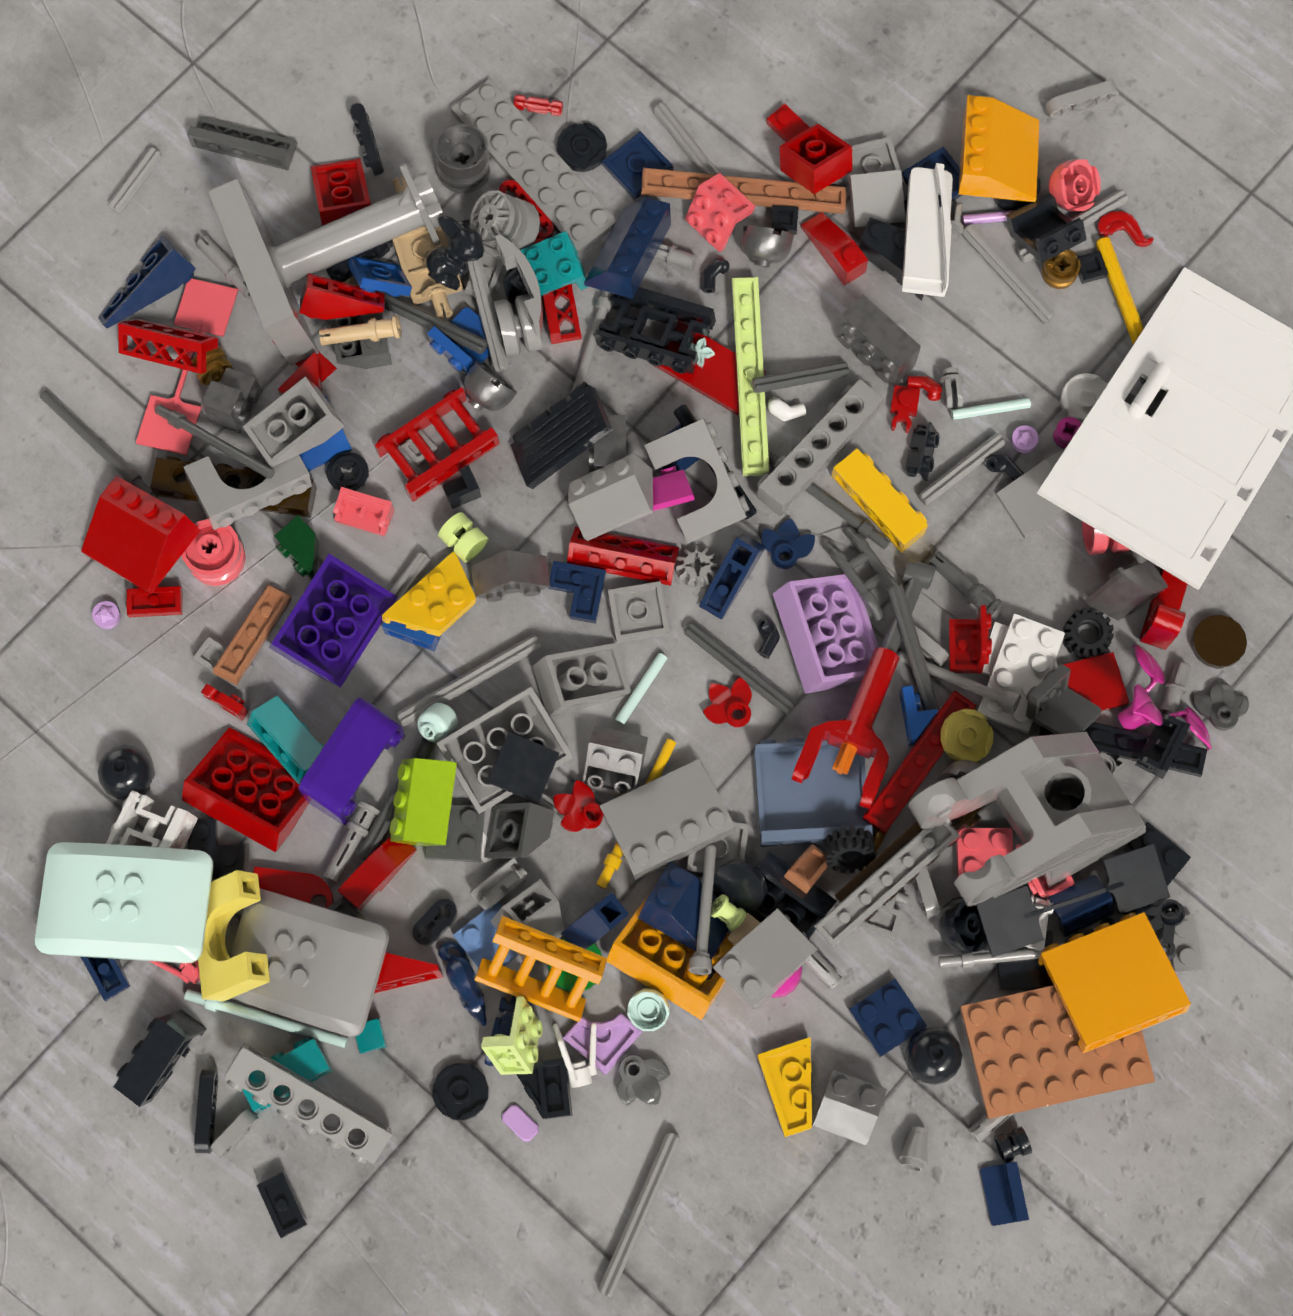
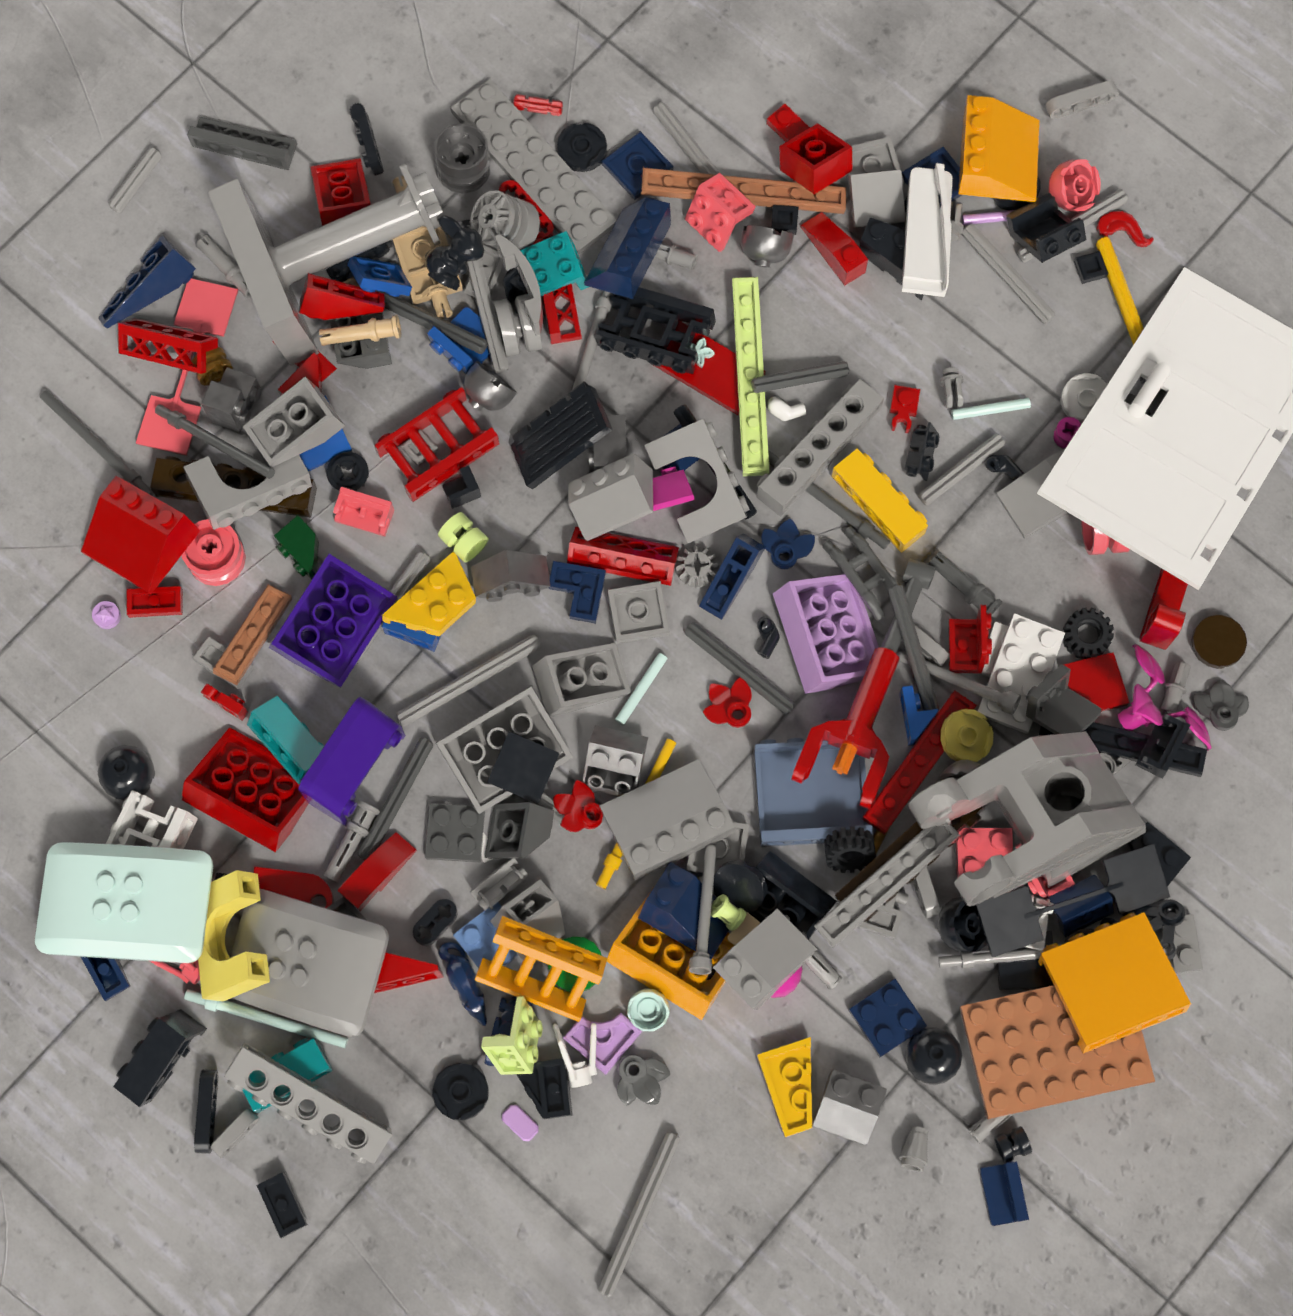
black plate [188,818,245,875] -> none
teal slope [355,1018,387,1054] -> none
lime slope [390,758,457,846] -> none
light aqua head [417,703,458,743] -> none
dark blue slope [561,892,629,949] -> none
black arm [703,257,730,293] -> none
nougat tile [784,844,828,894] -> none
flat silver brick [837,295,921,387] -> none
red arm [907,376,943,401] -> none
lavender tile [1011,425,1039,453] -> none
pearl gold wheel [1041,249,1081,289] -> none
flat silver slope [1085,560,1168,620] -> none

